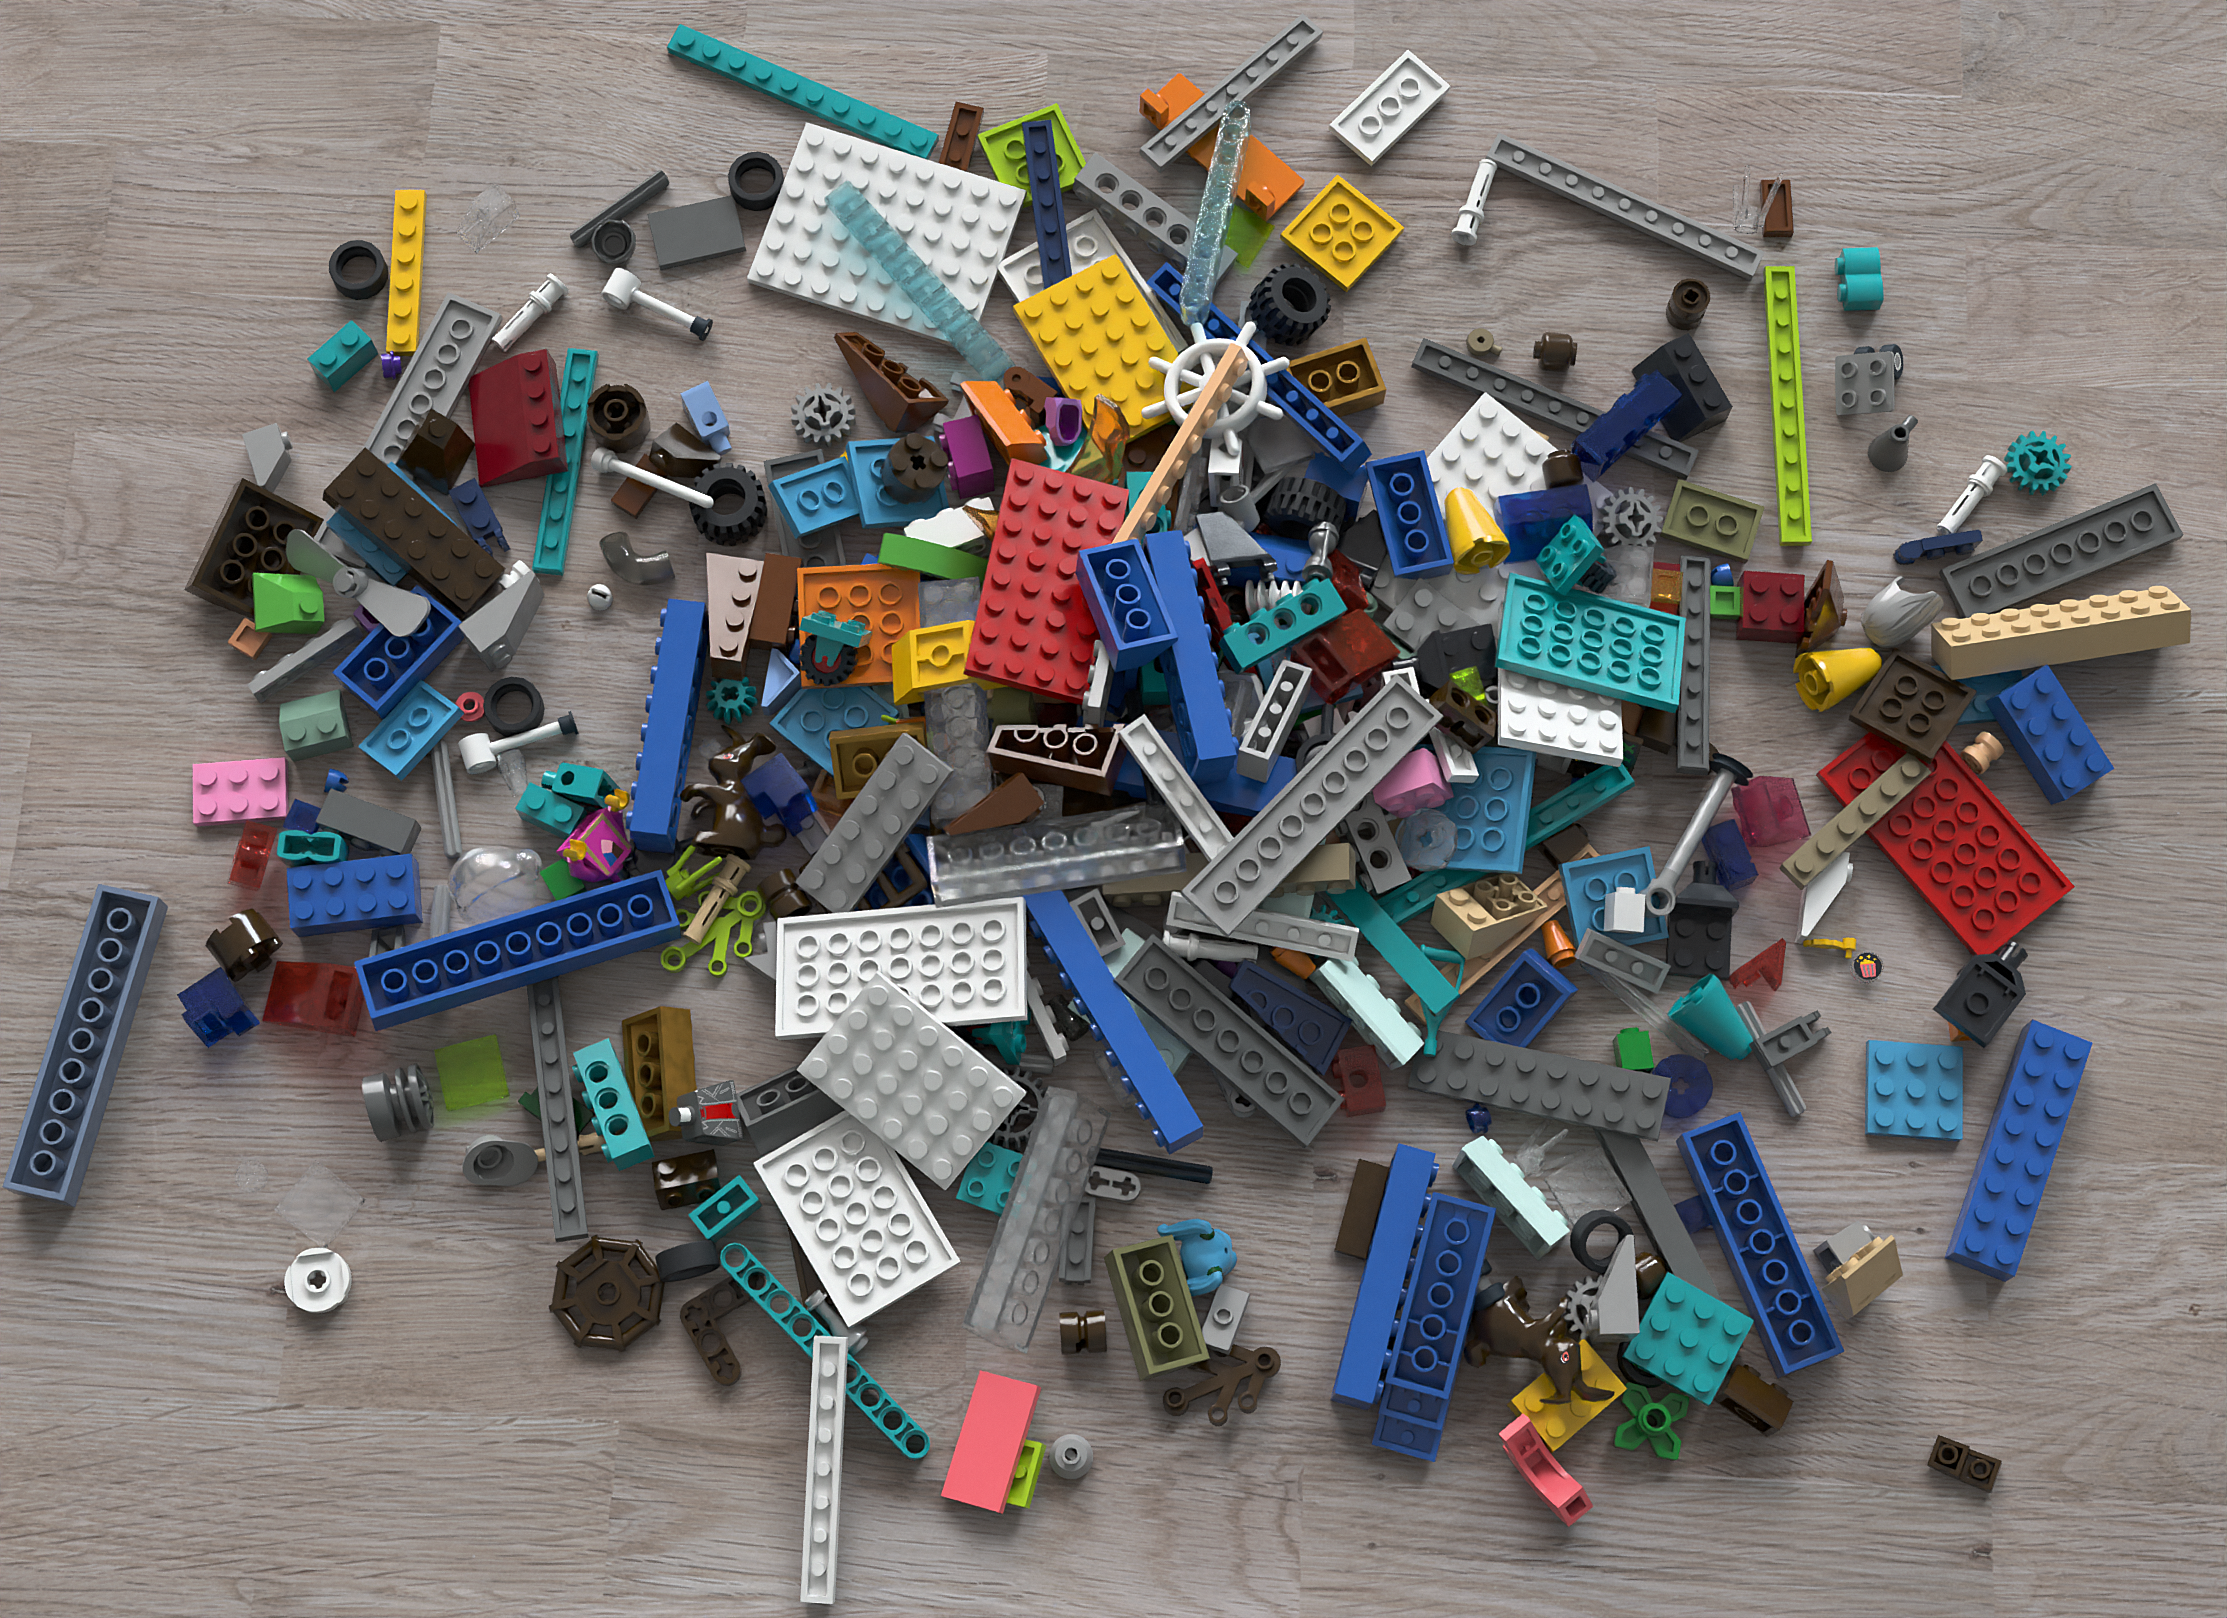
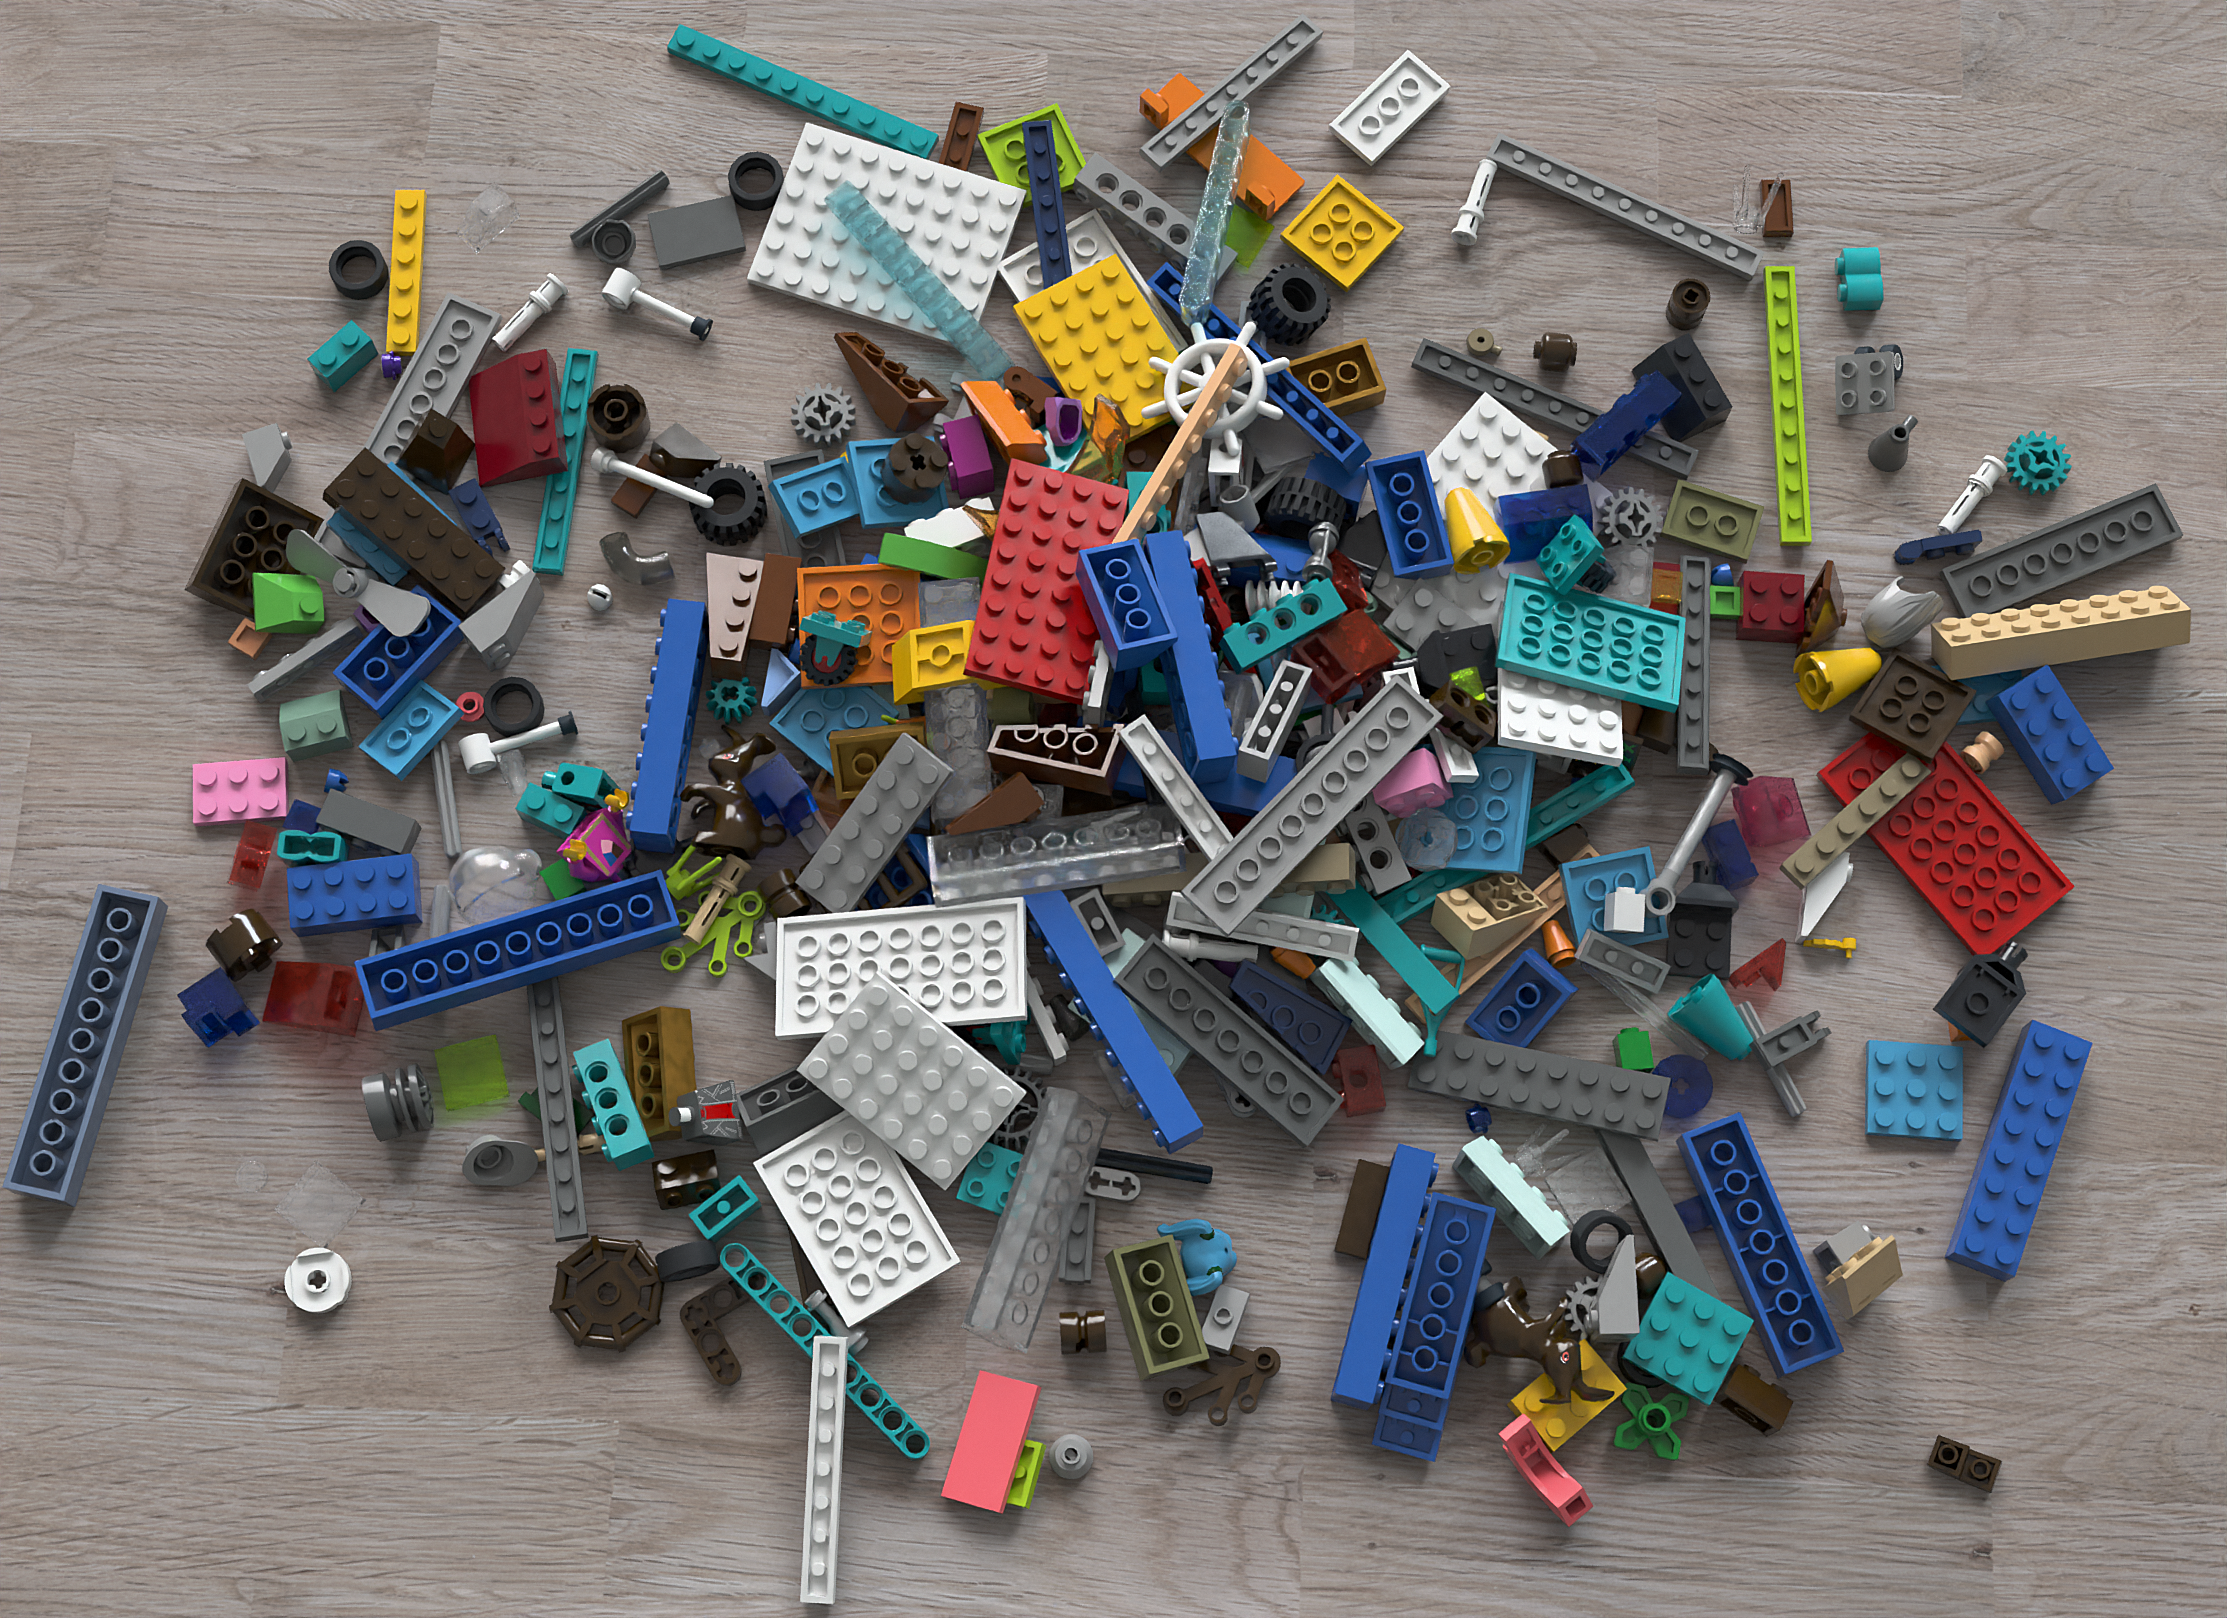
light blue torso [680,381,732,456] -> none
tile [1850,951,1883,984] -> none

